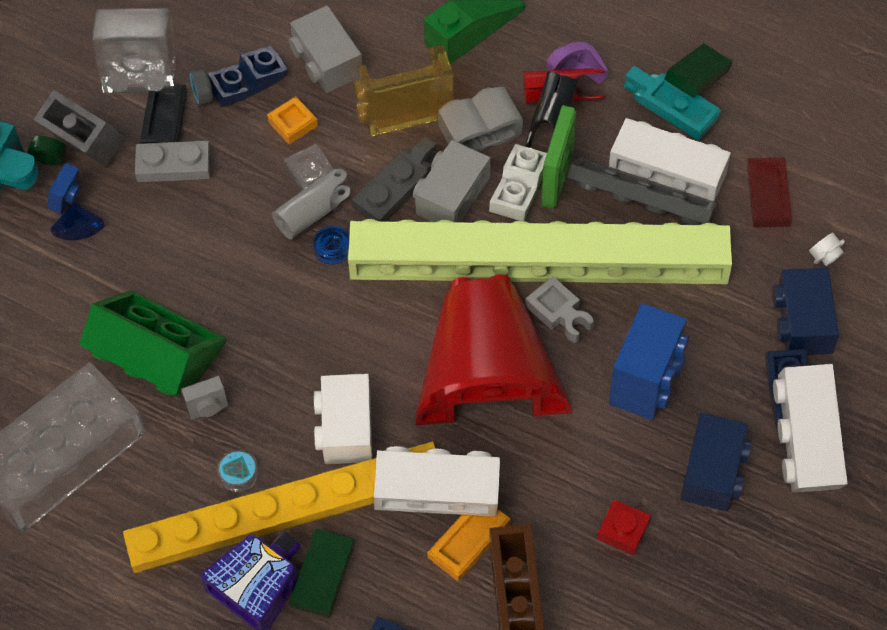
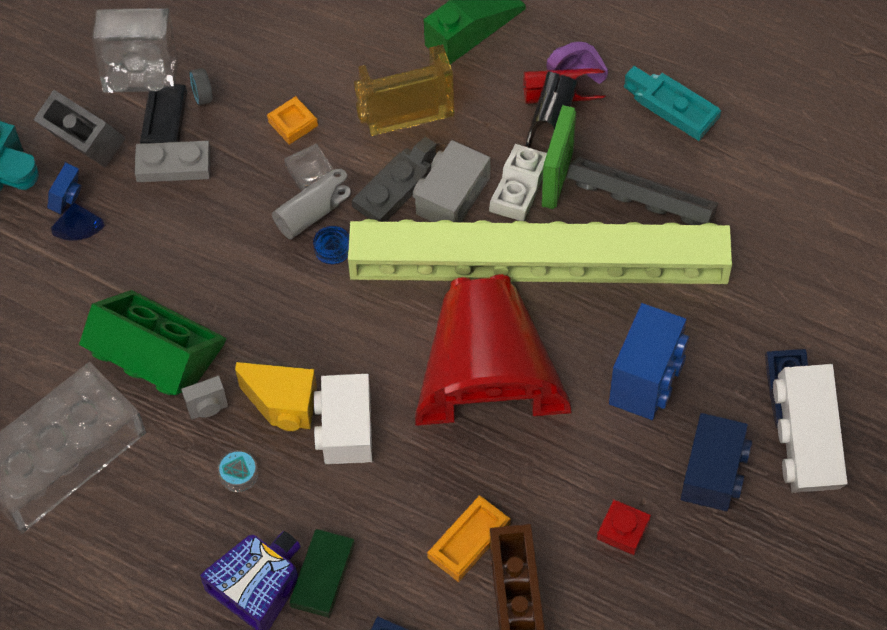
dark green tile [28,136,67,165] -> none
yellow plate [123,441,436,573] -> none
dark blue slope [207,45,288,107] -> none
light grey brick [288,5,363,93] -> none
white brick [374,446,500,517] -> none
light grey brick [438,87,523,152] -> none
light grey plate [525,276,594,343] -> none
white brick [609,118,731,202] -> none
dark green tile [664,43,733,98] -> none
clear red tile [747,158,792,227] -> none
dark blue brick [772,268,839,355] -> none
white plate [809,233,845,267] -> none
none -> yellow slope [235,362,317,431]

